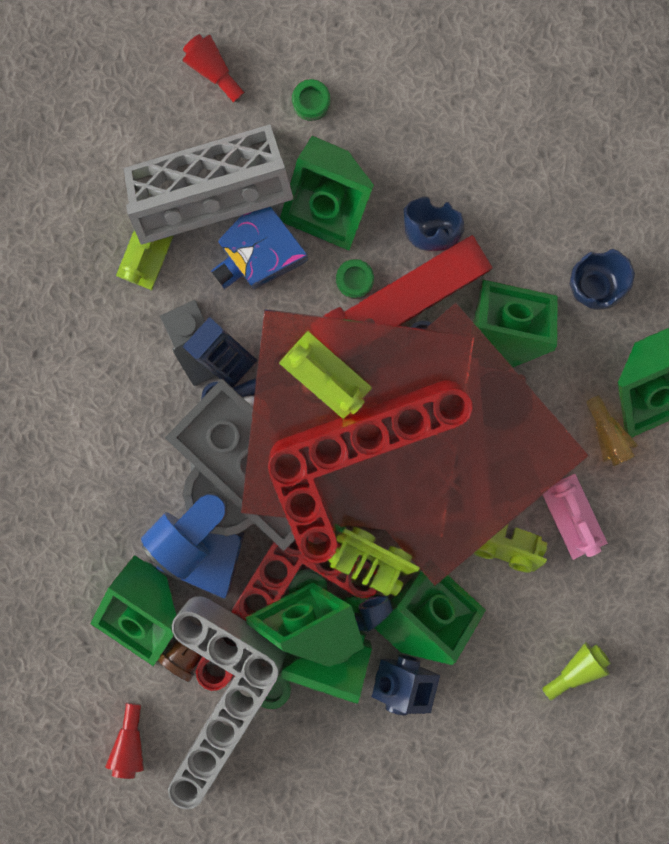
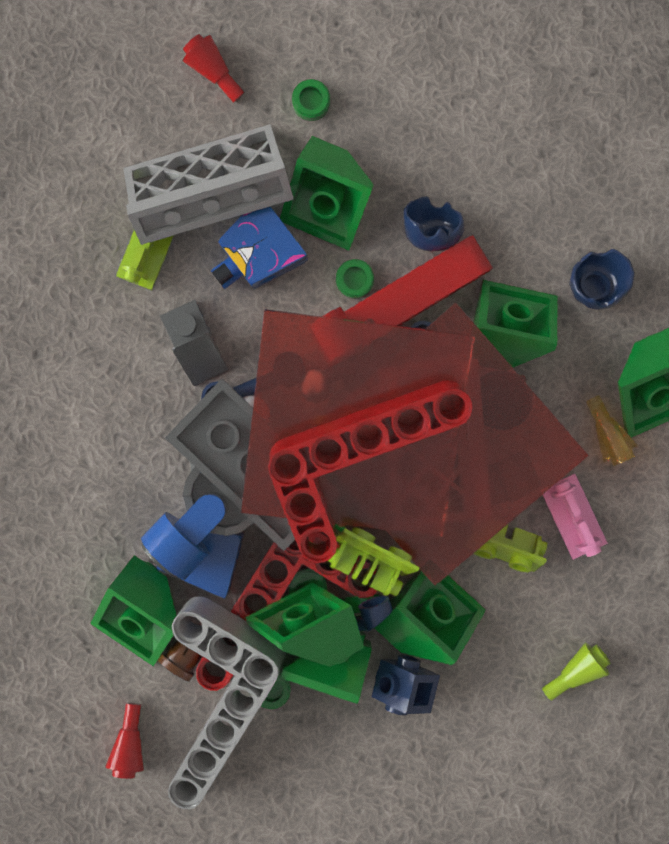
dark blue slope [183,317,258,388] -> none
lime hinge [279,331,372,419] -> none

